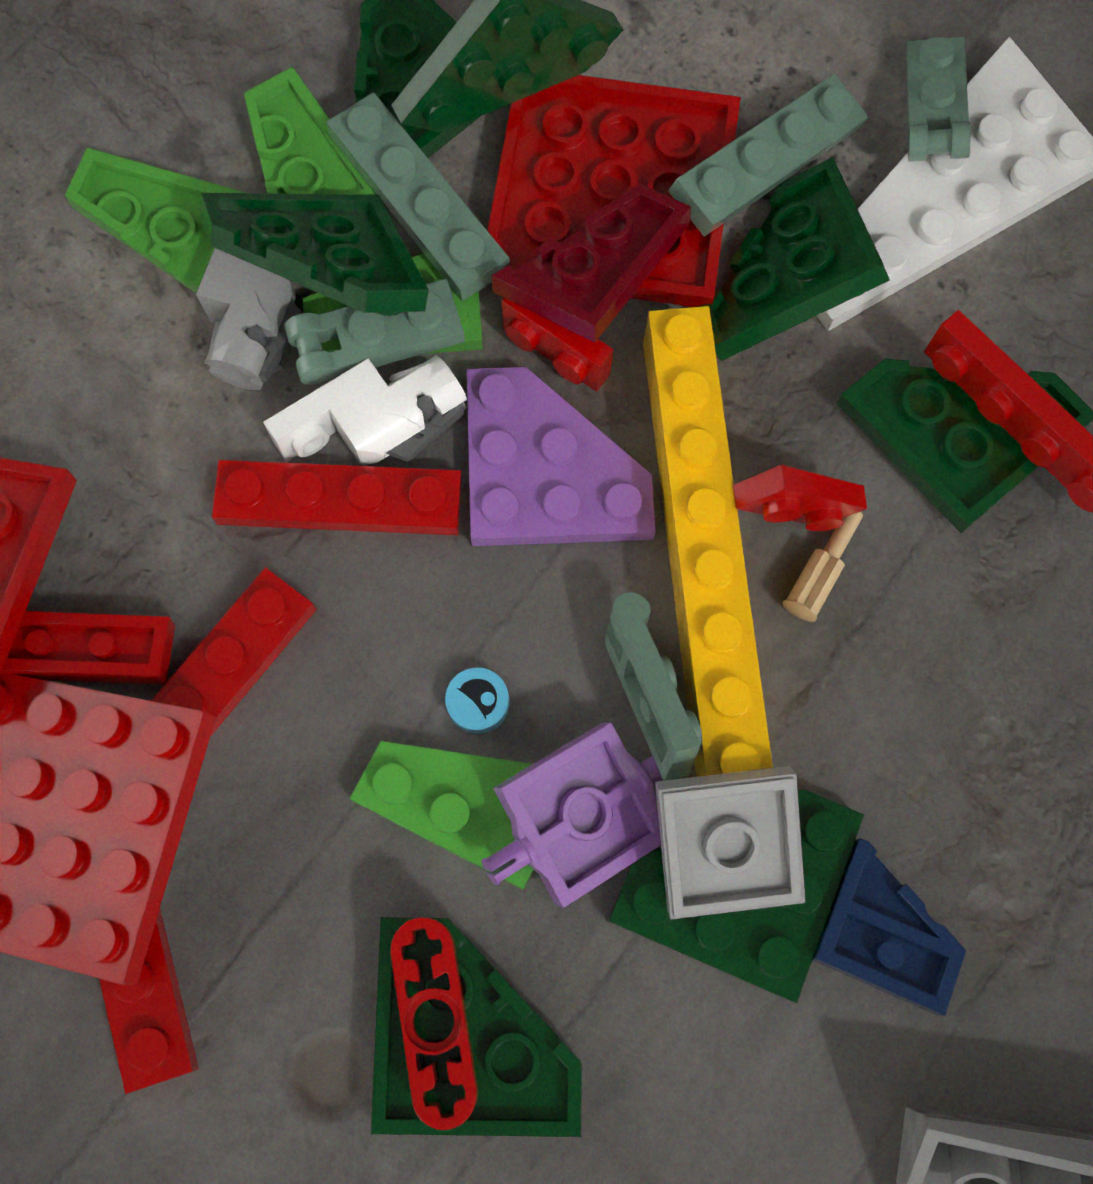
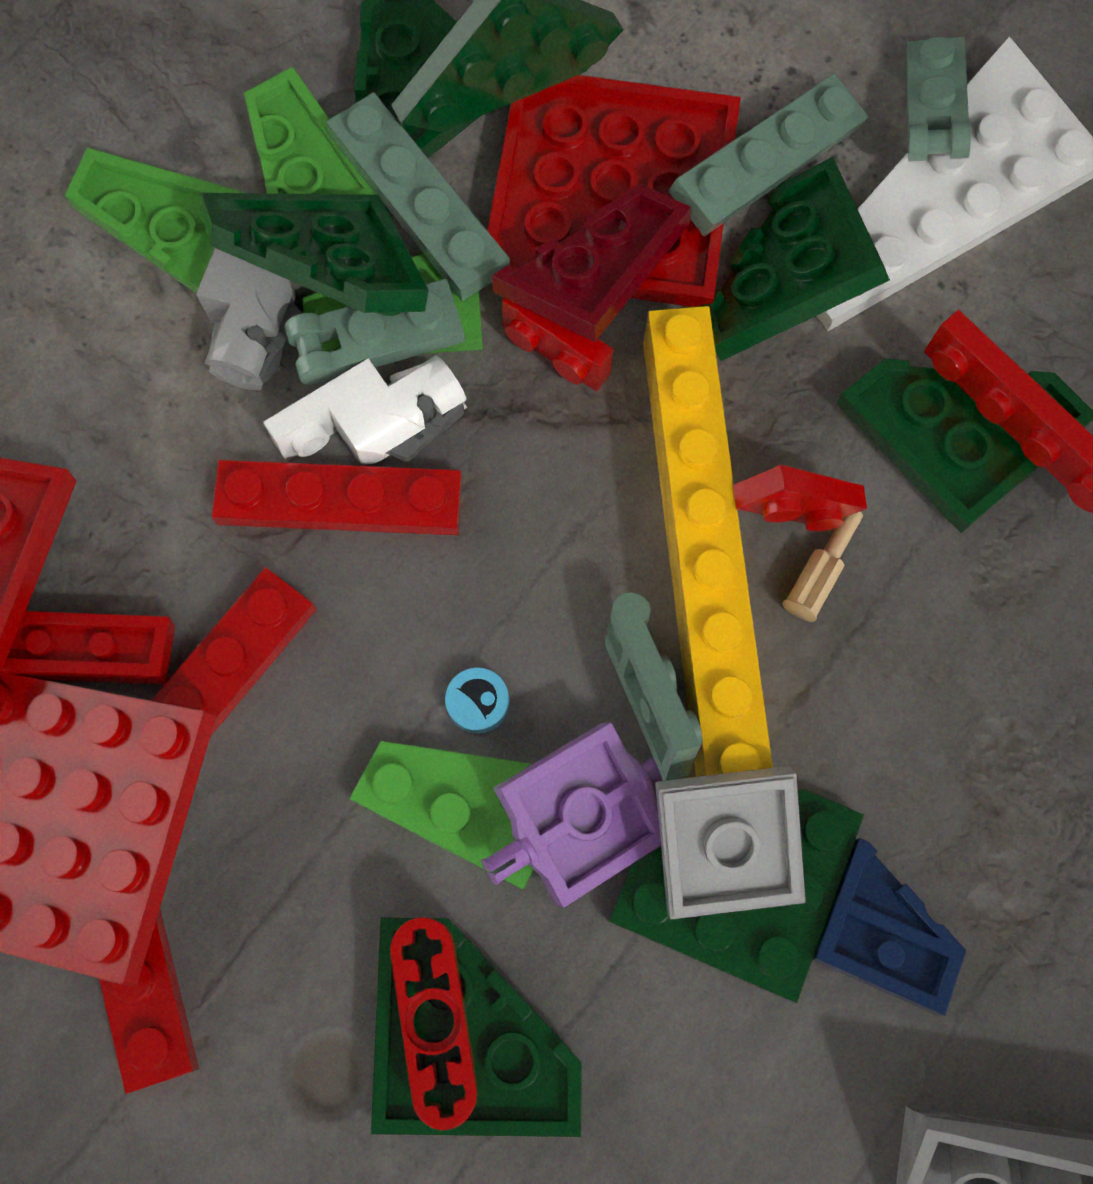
medium lavender plate [467,367,656,546] -> none

